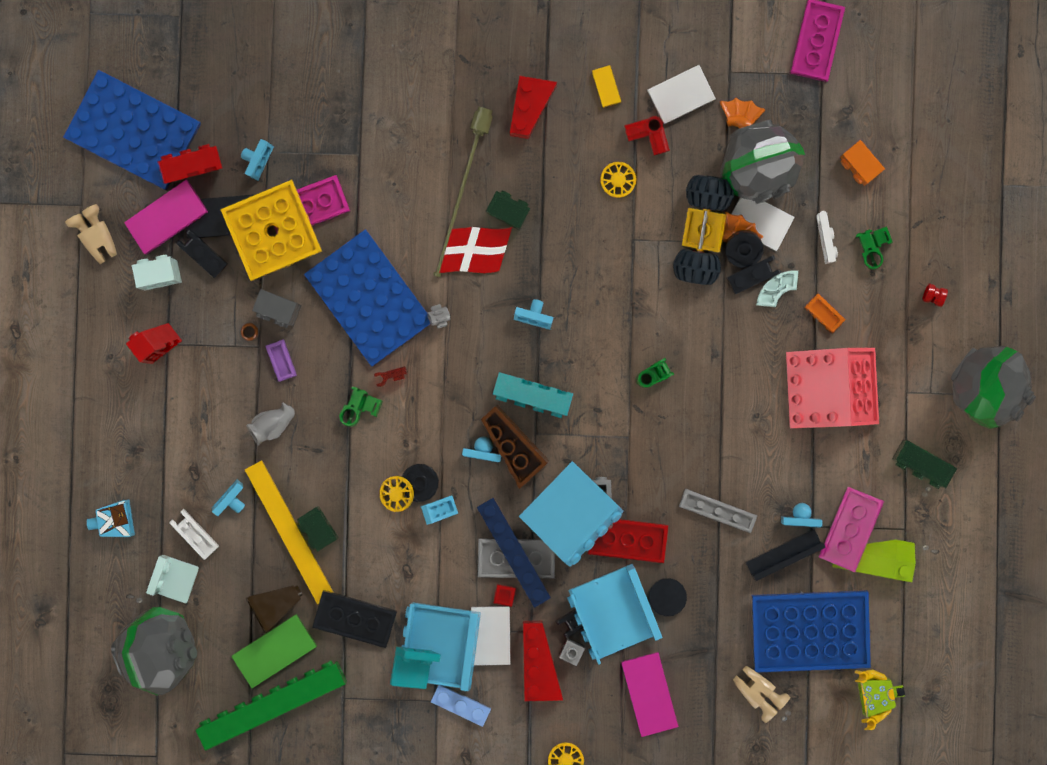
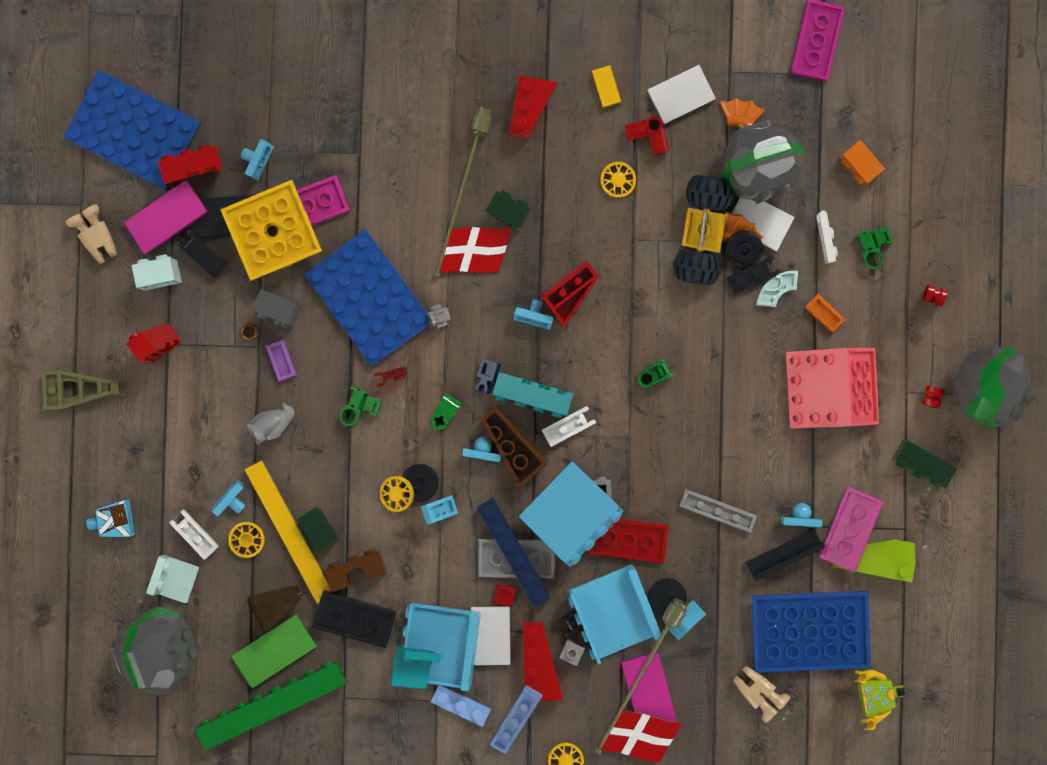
none -> olive plate [42,370,122,410]
none -> yellow wheel [228,522,265,558]
none -> reddish brown arch [324,549,387,593]
none -> green piece [431,393,462,430]
none -> dark blue plate [476,358,501,394]
none -> medium blue tile [489,685,542,754]
none -> red wedge [539,261,599,327]
none -> white hinge [542,406,596,447]
none -> flag [594,598,688,762]
none -> medium azure tile [665,599,706,641]
none -> red wheel [921,385,945,409]

